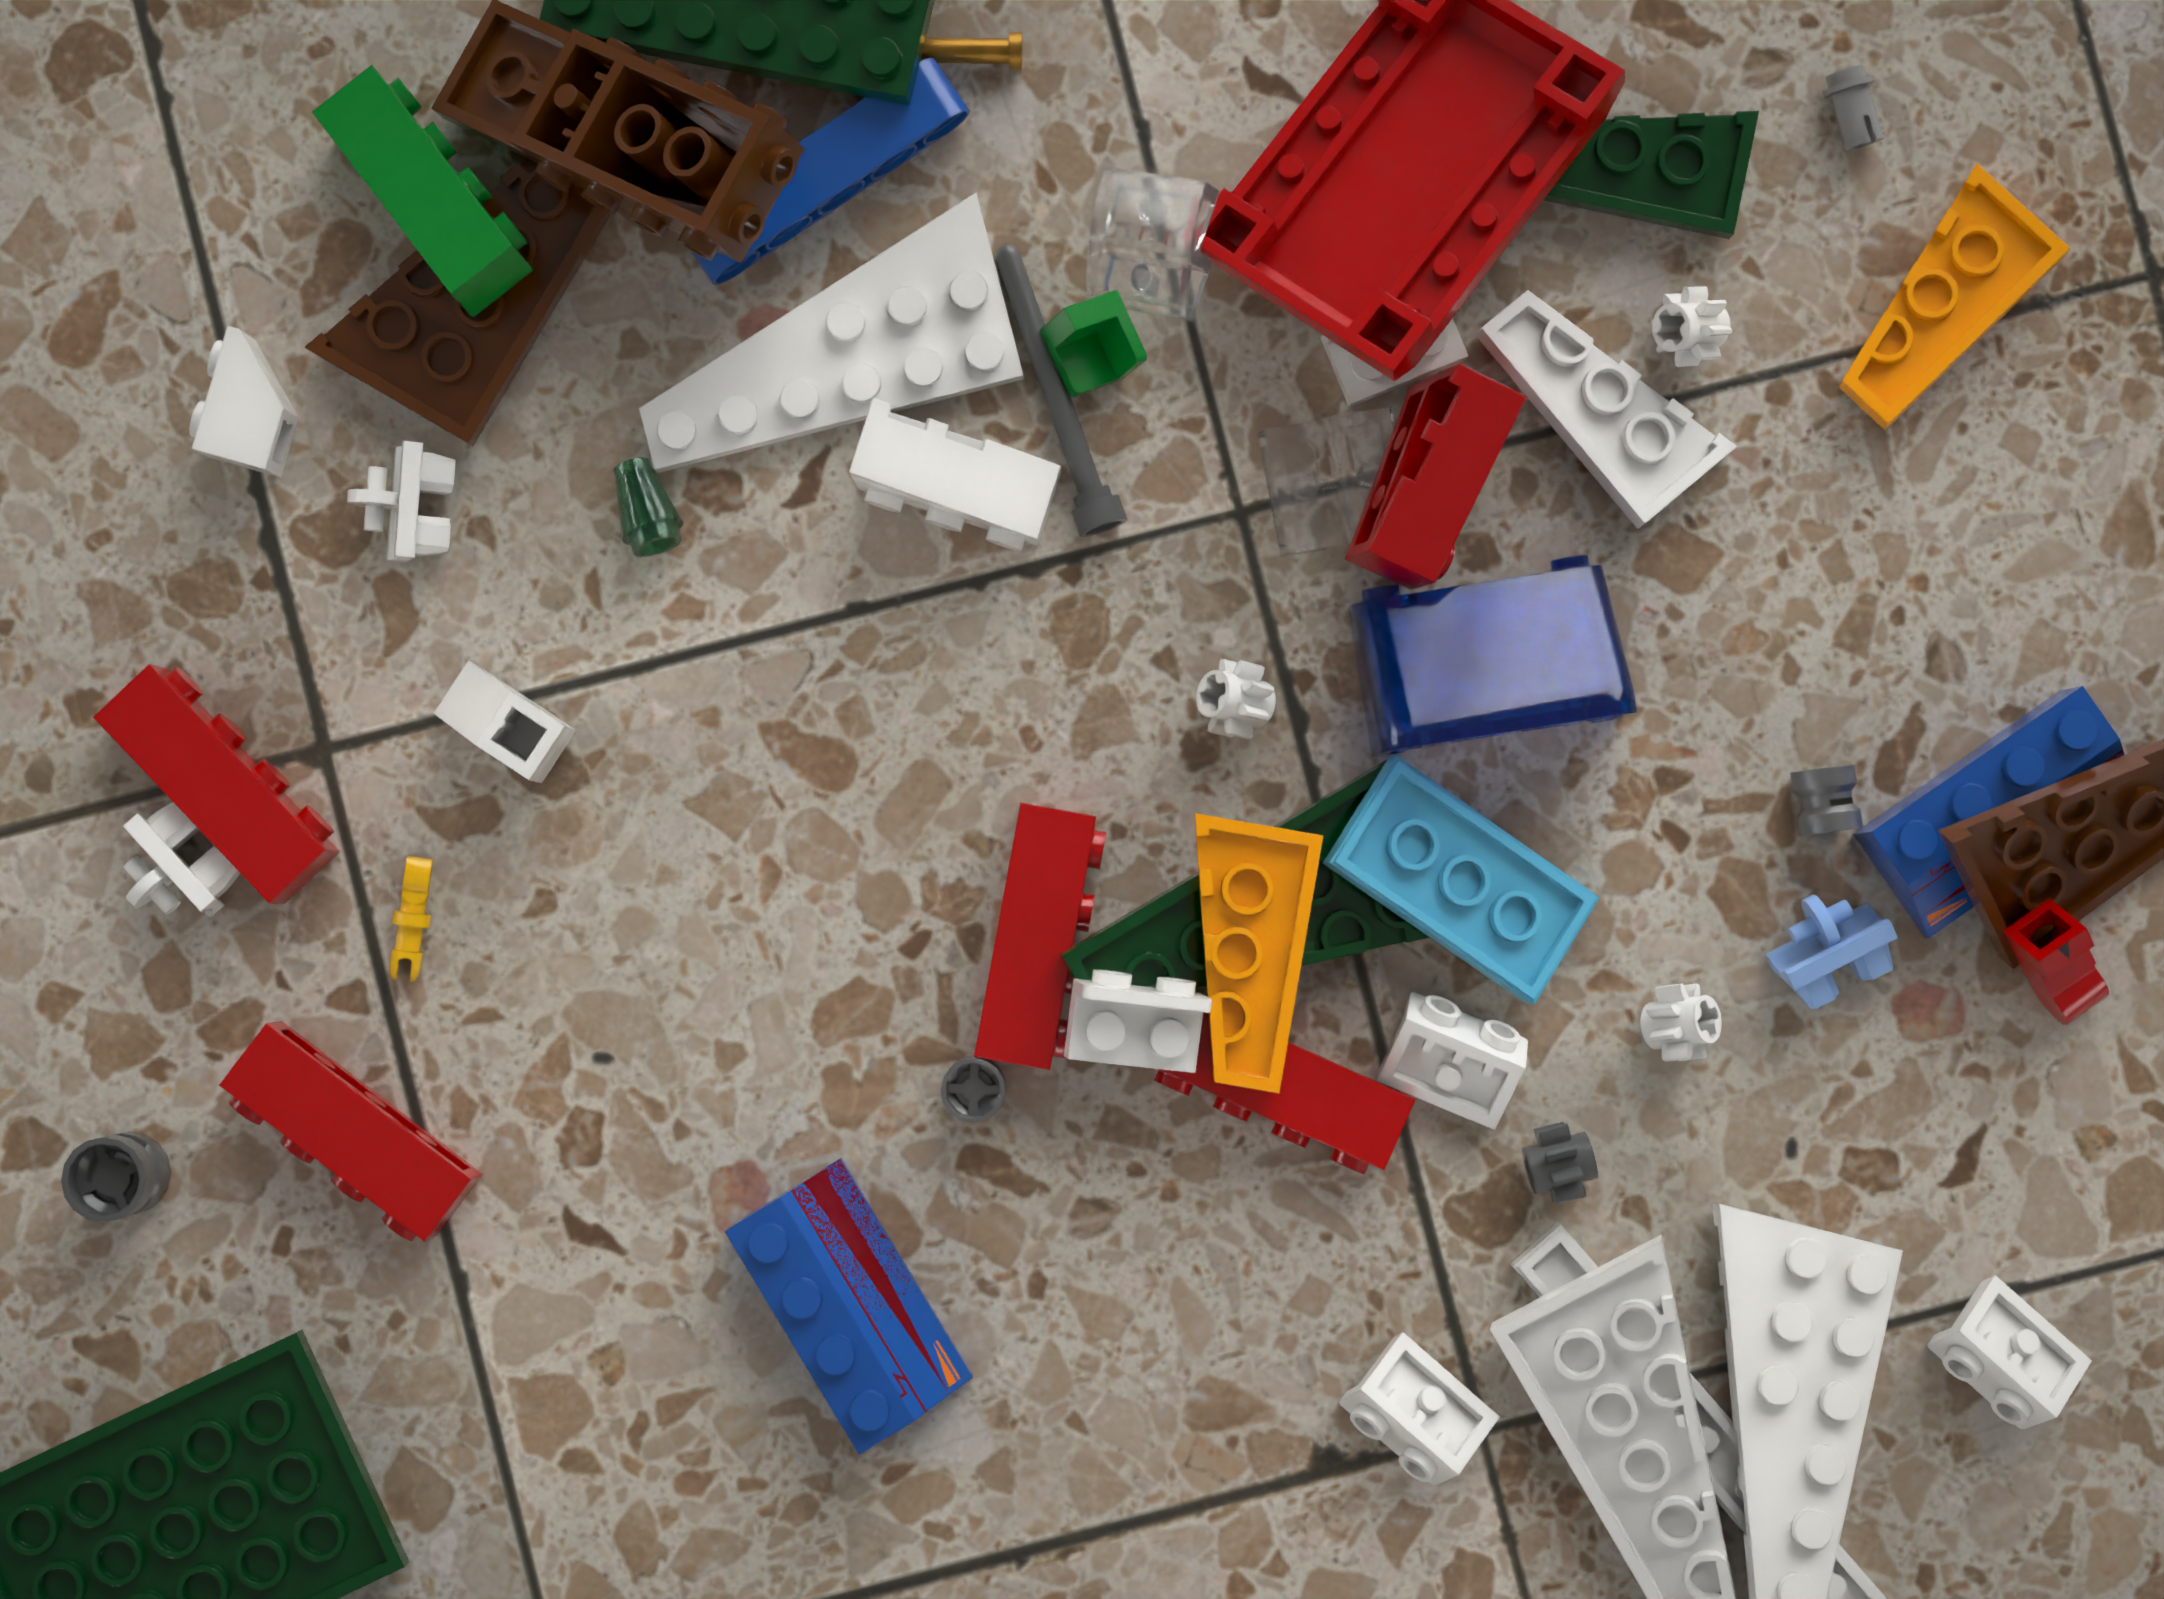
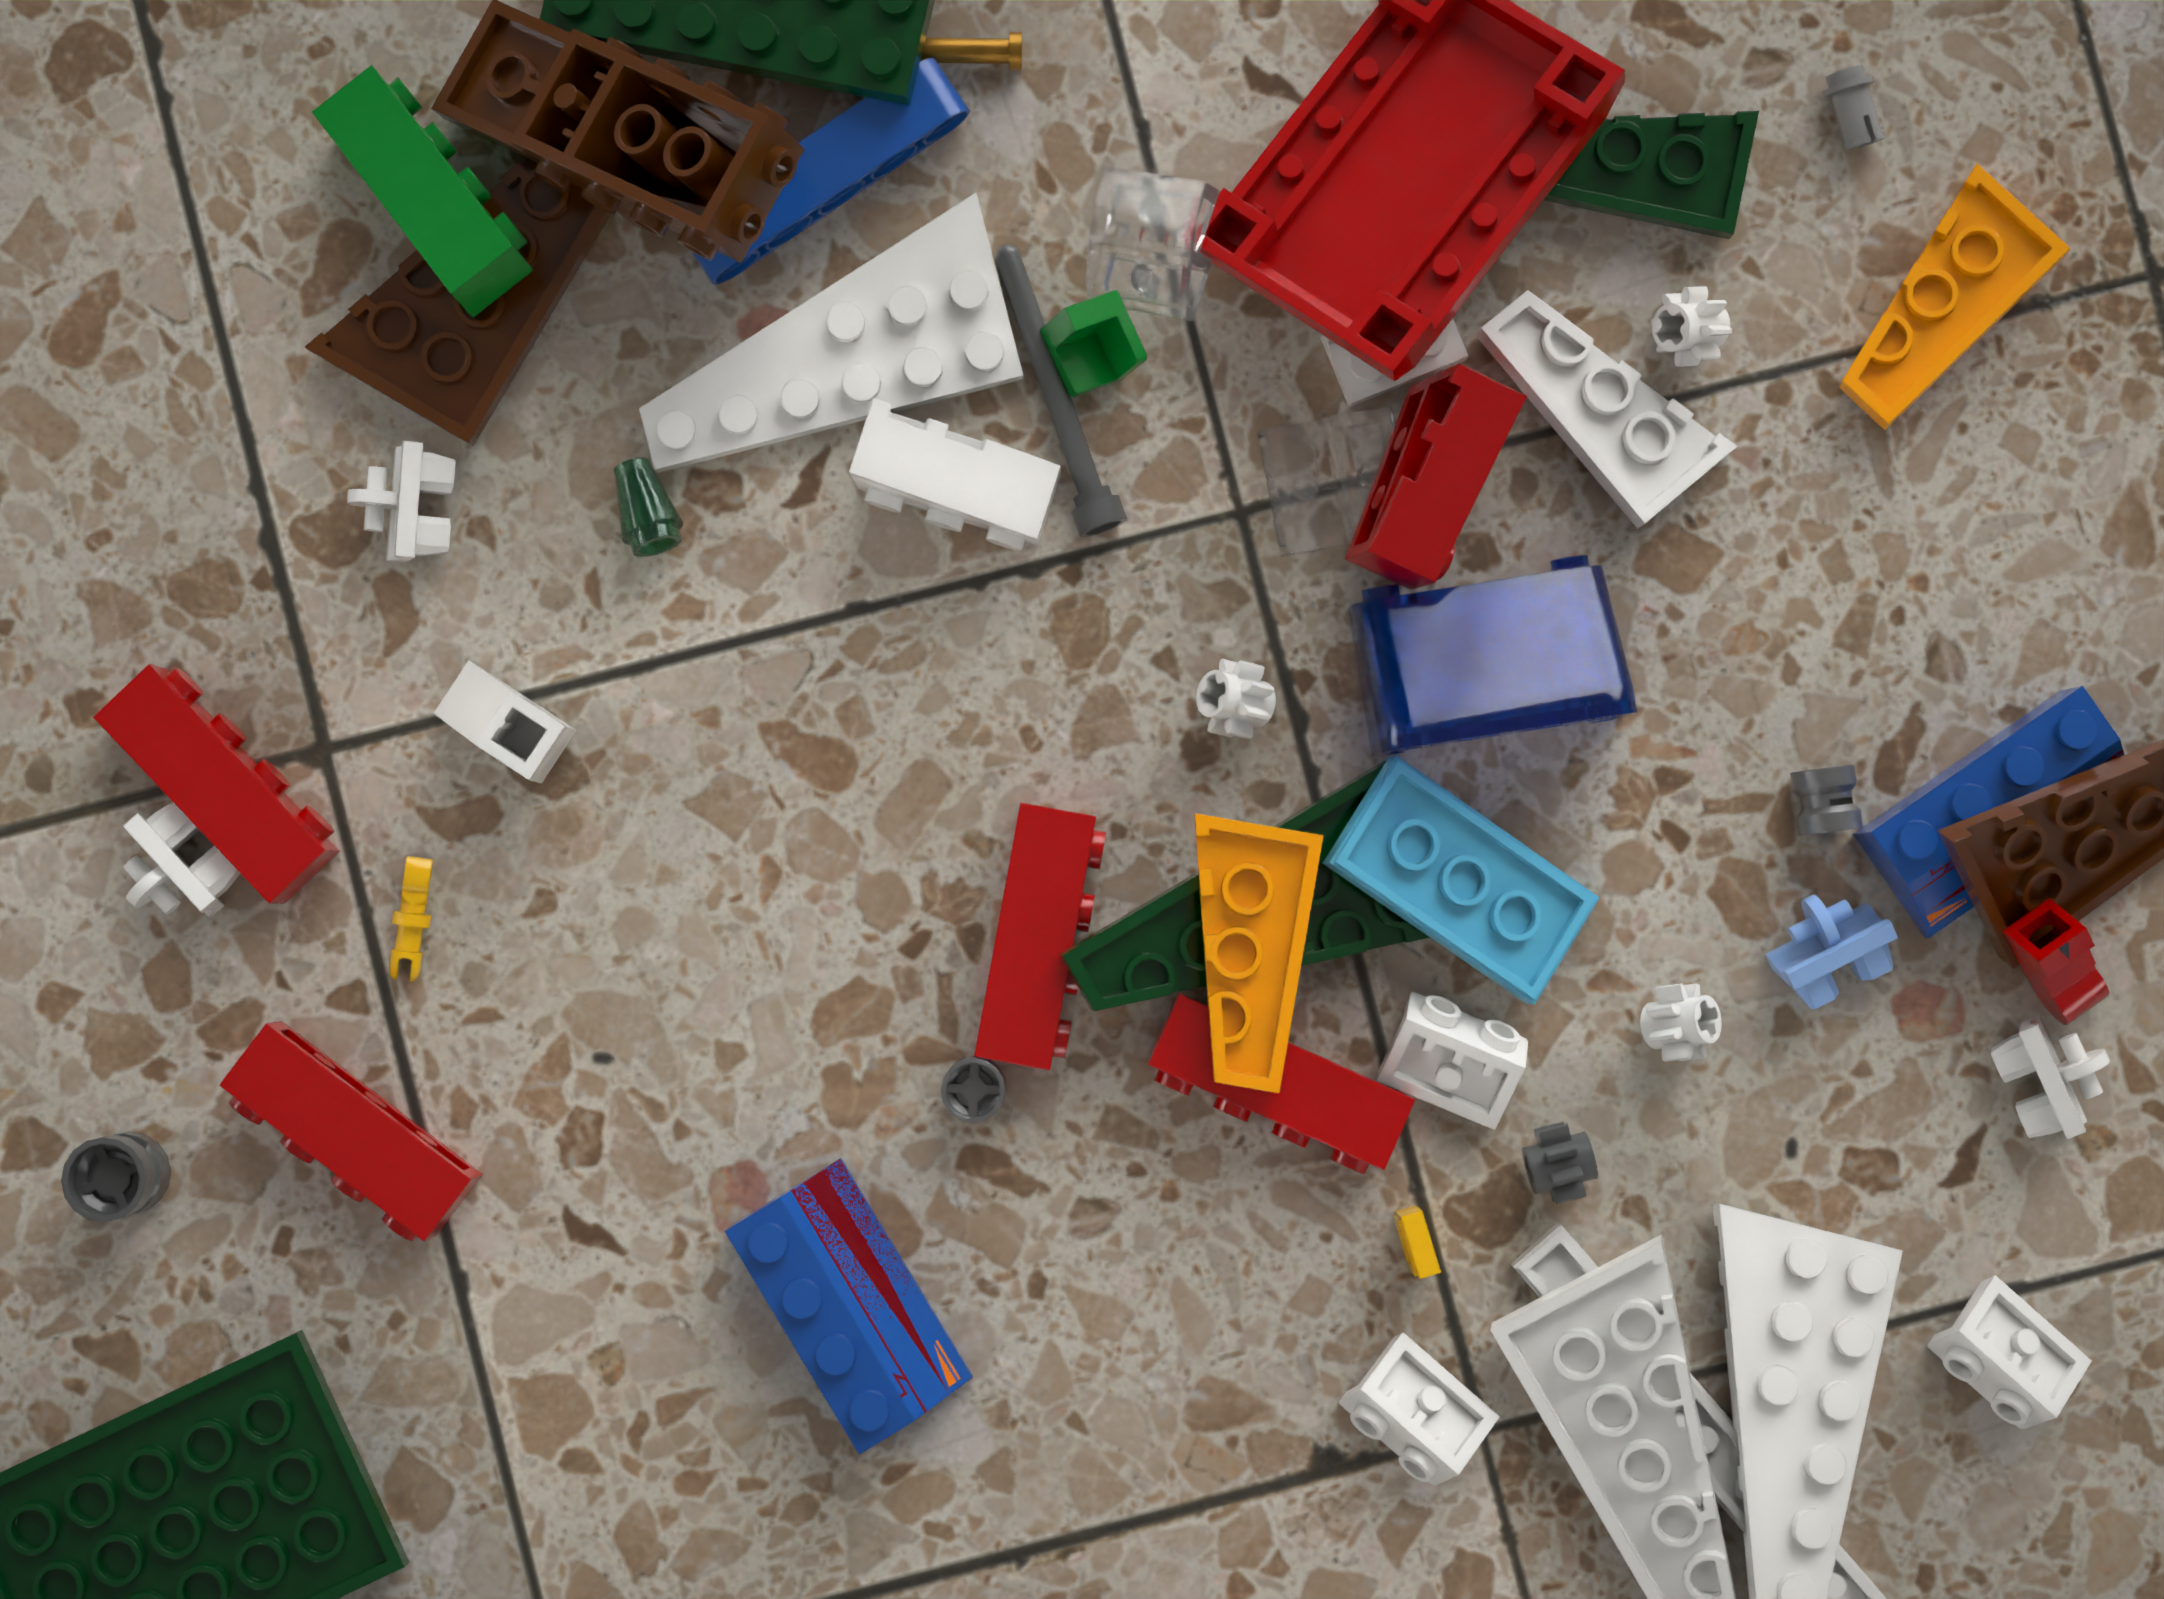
white slope [189,326,299,478] -> none
white bracket [1064,970,1212,1073] -> none
none -> yellow tile [1393,1205,1441,1279]
none -> white hips [1991,1015,2111,1139]

